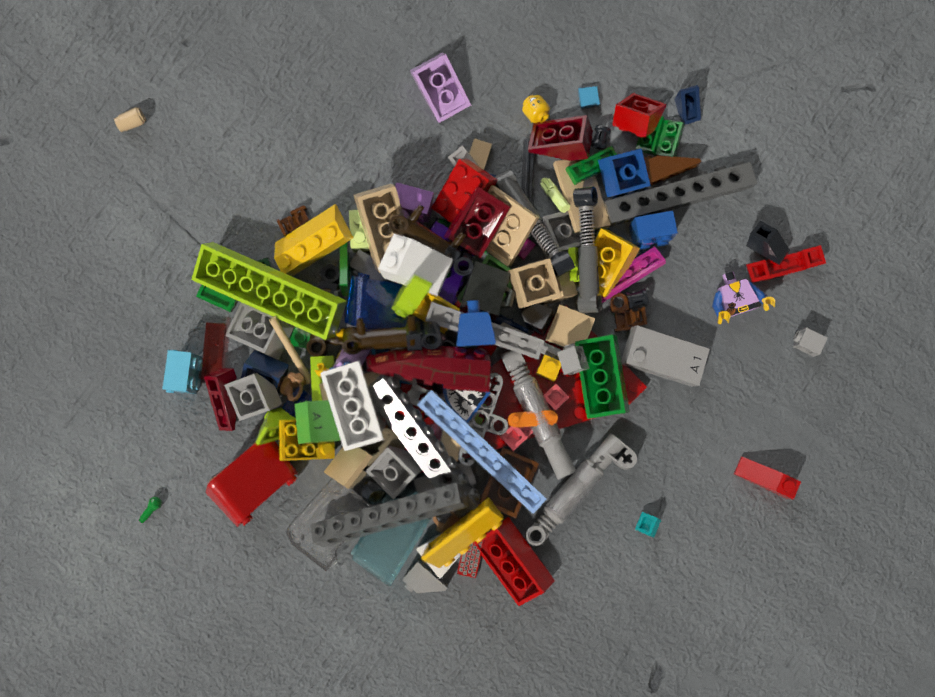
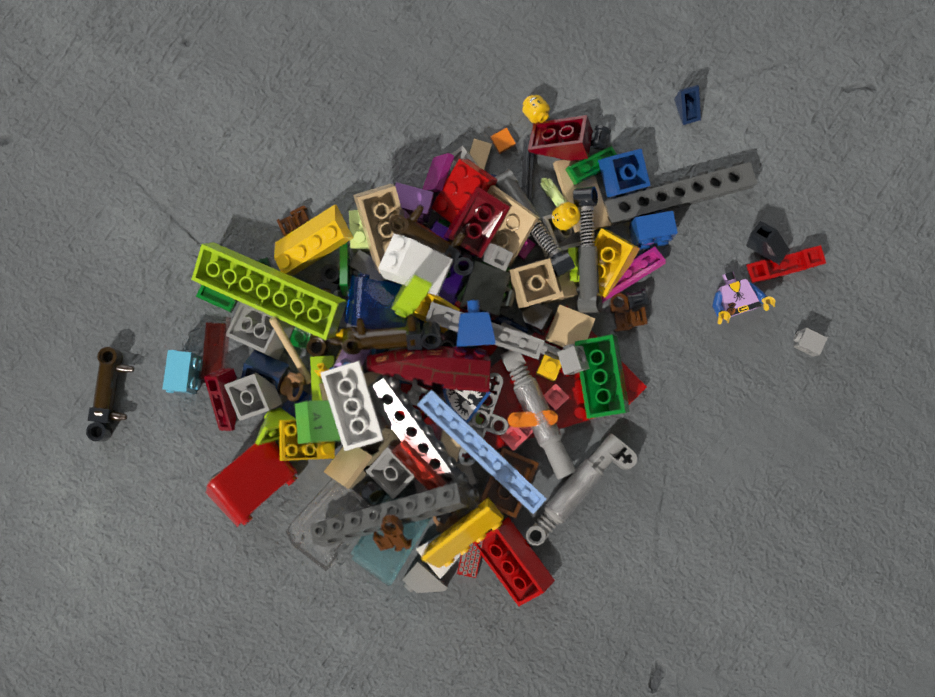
tan piece [114,107,146,132] -> none
green piece [139,496,162,523] -> none
lavender slope [410,53,471,123] -> none
dark azure tile [578,86,600,108] -> none
red slope [612,93,667,137] -> none
light grey brick [621,326,710,387] -> none
green slope [635,116,684,157] -> none
teal plate [635,512,661,538] -> none
reddish brown slope [644,156,701,186] -> none
red slope [733,457,801,500] -> none
none -> dark brown piece [86,347,134,442]
none -> reddish brown piece [373,515,412,552]
none -> clear red tile [391,439,447,491]
none -> magenta tile [422,153,454,193]
none -> light grey brick [481,243,514,271]
none -> orange tile [490,128,516,154]
none -> yellow head [551,202,580,230]

